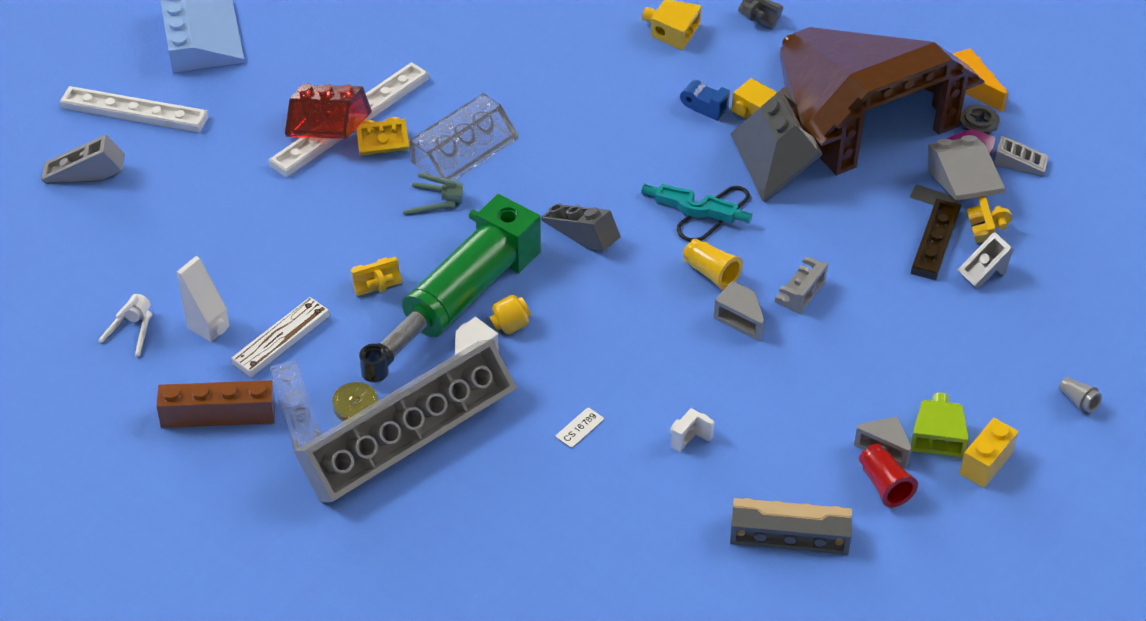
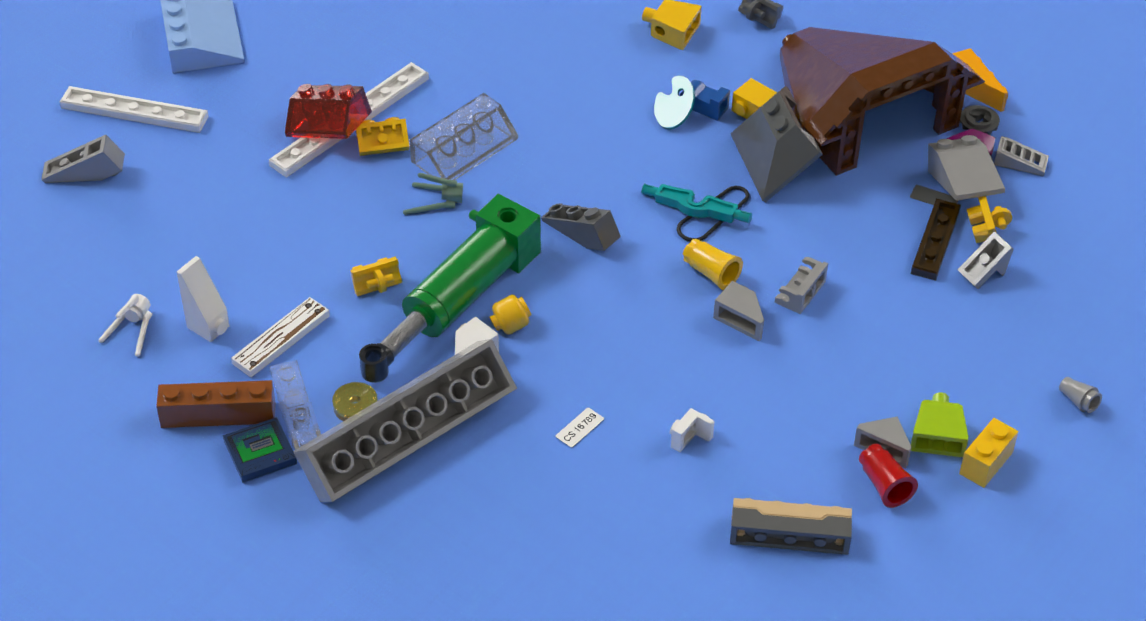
none -> dark blue tile [223,417,297,483]
none -> piece [654,75,695,129]

